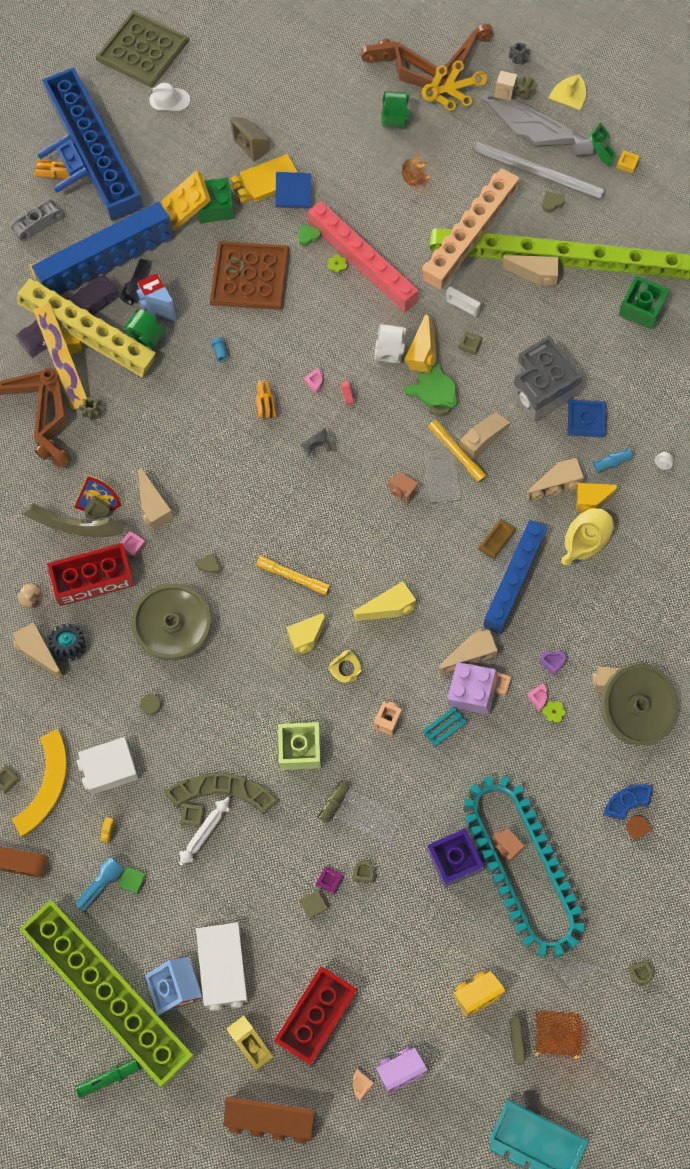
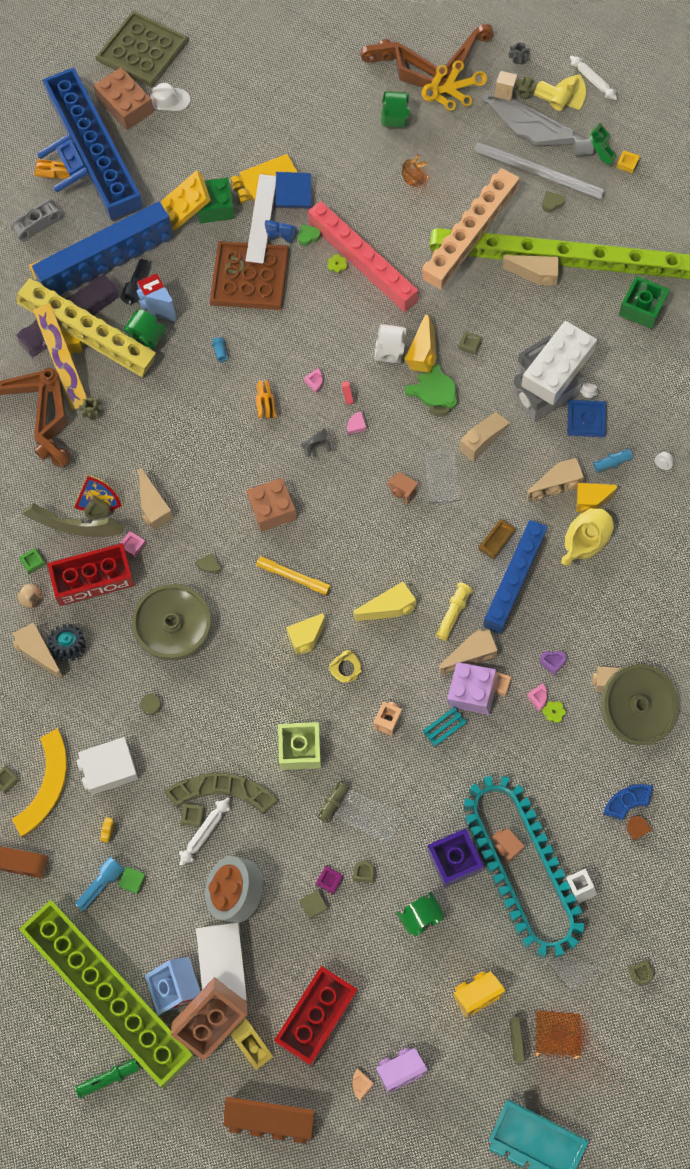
dark tan slope [230,117,270,162] -> none
yellow piece [428,419,486,482] -> none
white tile [446,287,481,317] -> none
none -> bright green tile [19,548,46,574]
none -> nougat brick [93,67,154,130]
none -> nougat brick [171,977,247,1061]
none -> light grey wheel [205,856,262,923]
none -> white sticker [246,174,276,263]
none -> nougat brick [246,478,296,532]
none -> blue piece [265,220,297,243]
none -> bright pink tile [347,411,366,435]
none -> green brick [396,891,445,938]
none -> light yellow pin [435,583,474,641]
none -> white brick [521,320,597,405]
none -> light yellow piece [534,81,571,111]
none -> white brick [566,869,598,903]
none -> white wheel [570,56,618,100]
none -> white plate [580,383,598,398]

